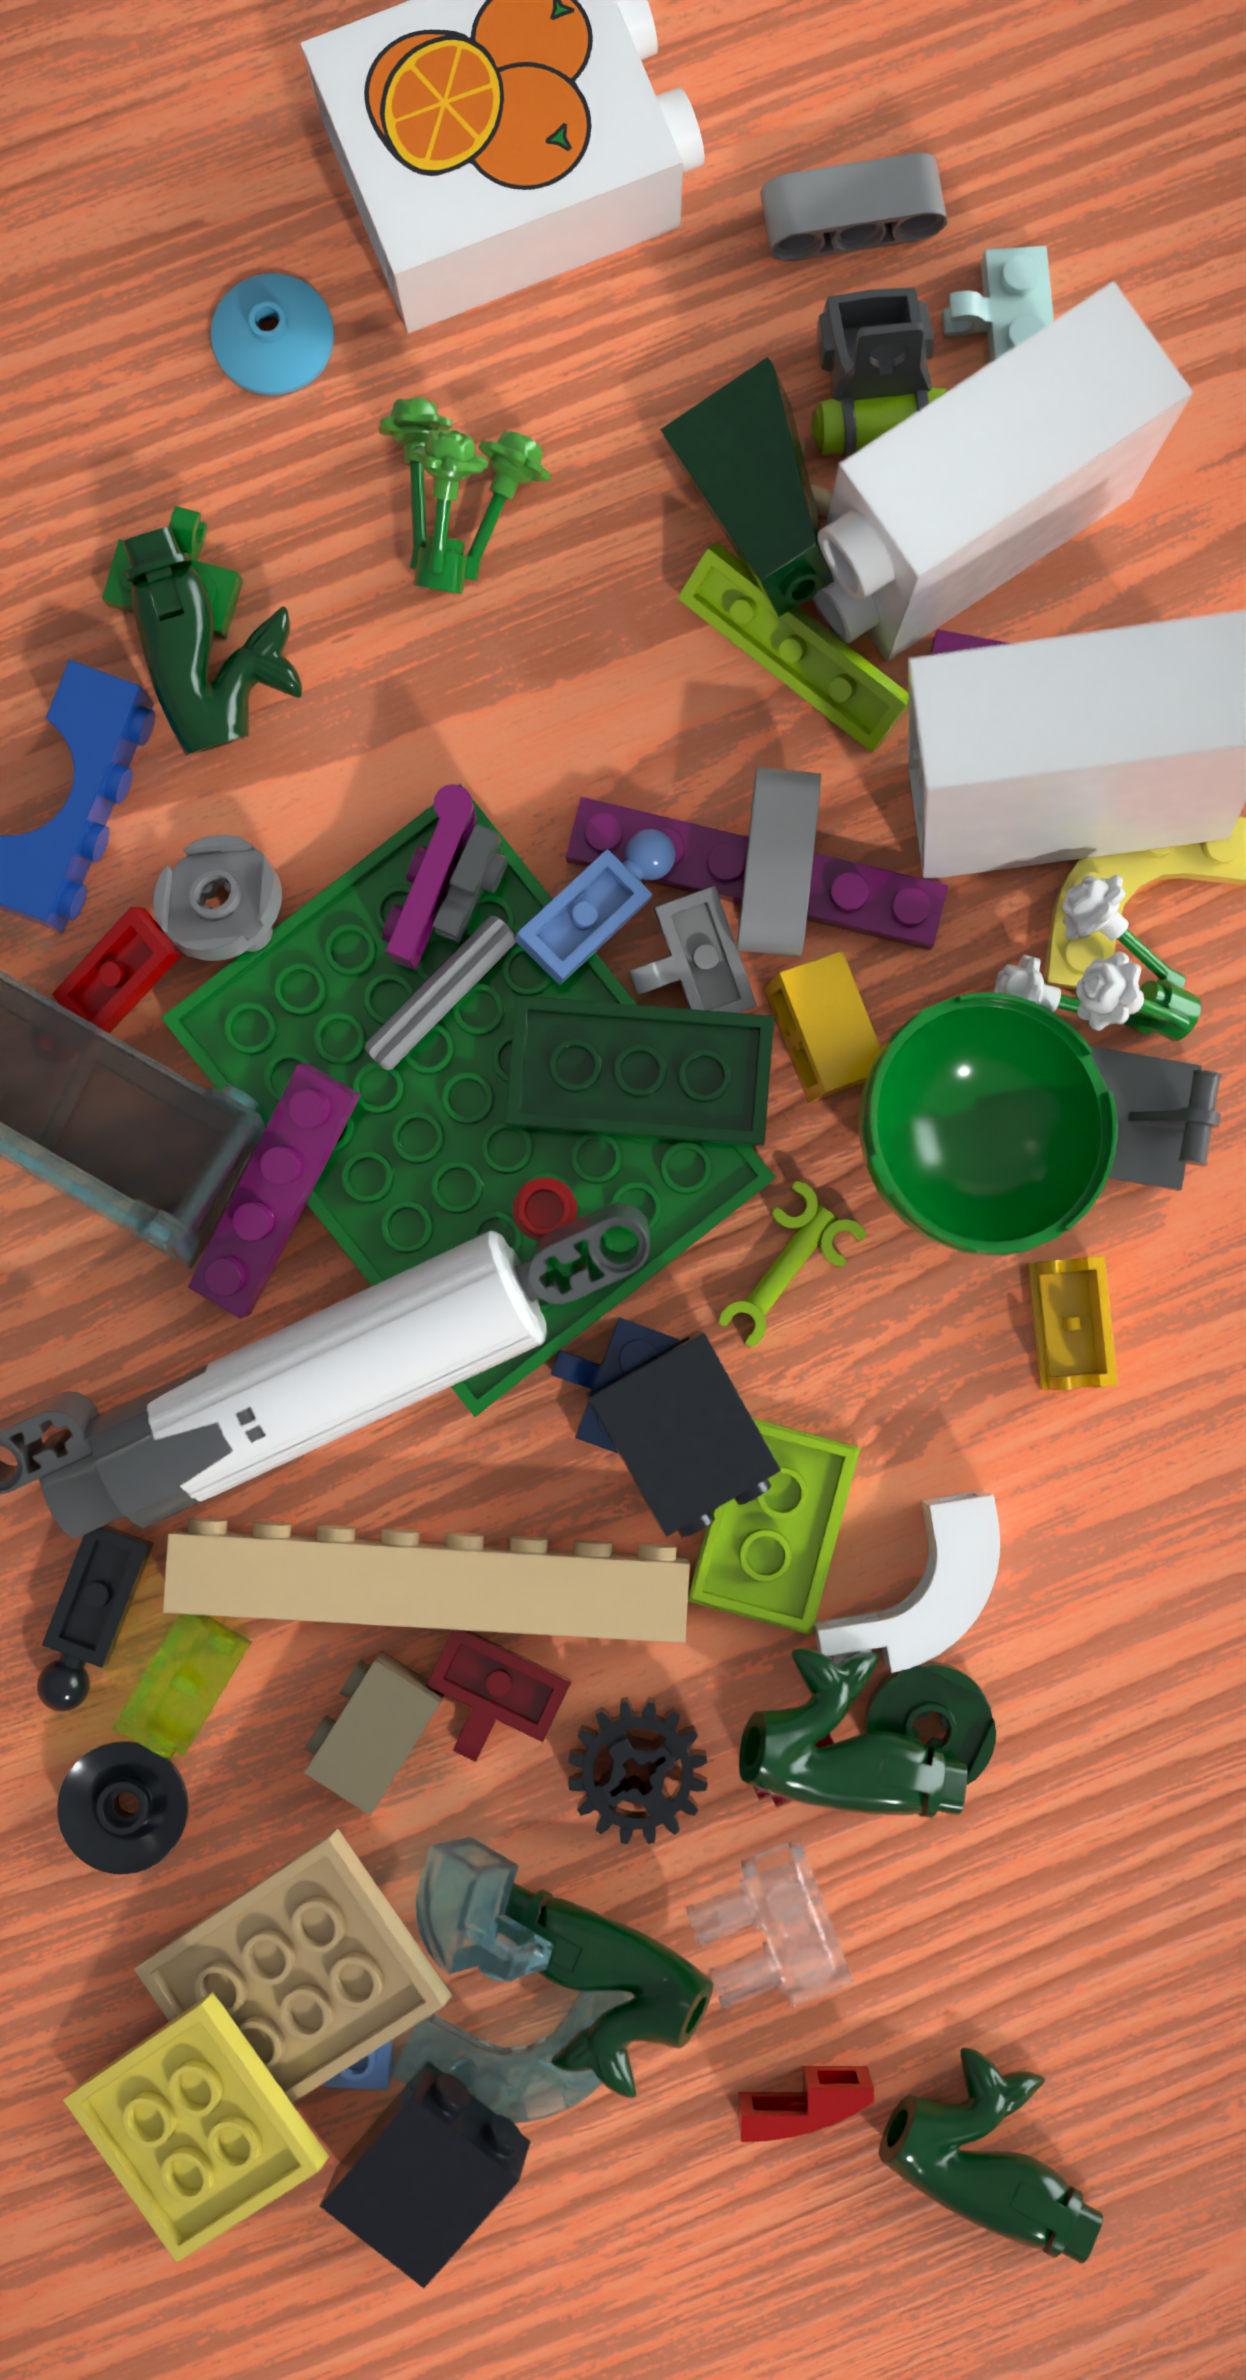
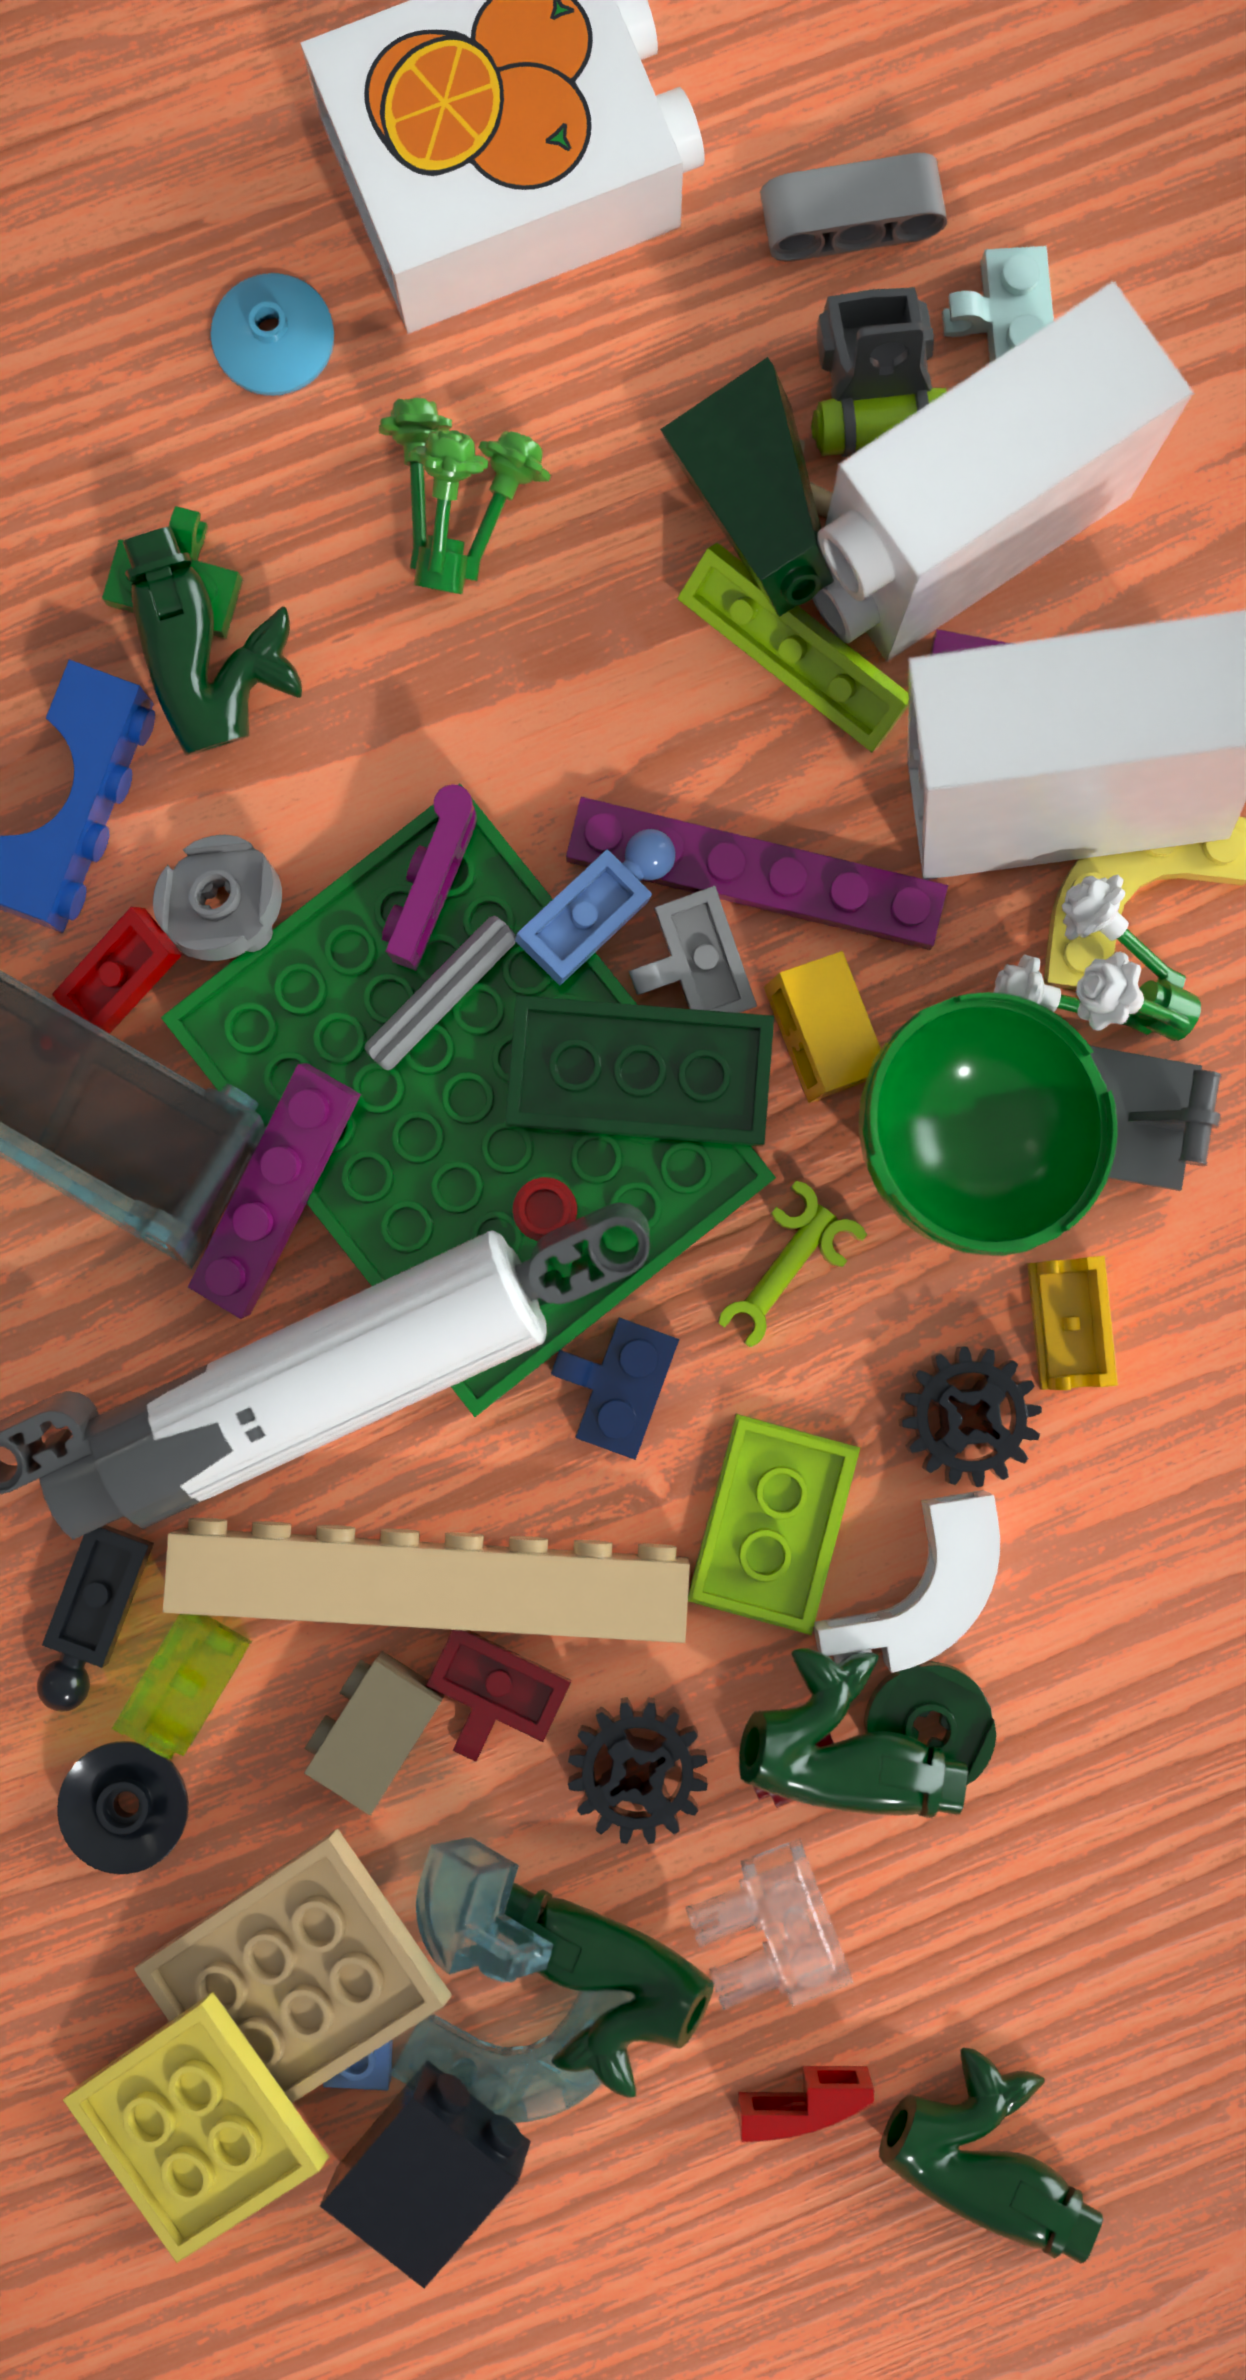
dark grey plate [432,824,508,944] -> none
black brick [585,1330,781,1538] -> none
light grey beam [737,767,821,957] -> none
none -> black gear [898,1346,1042,1487]

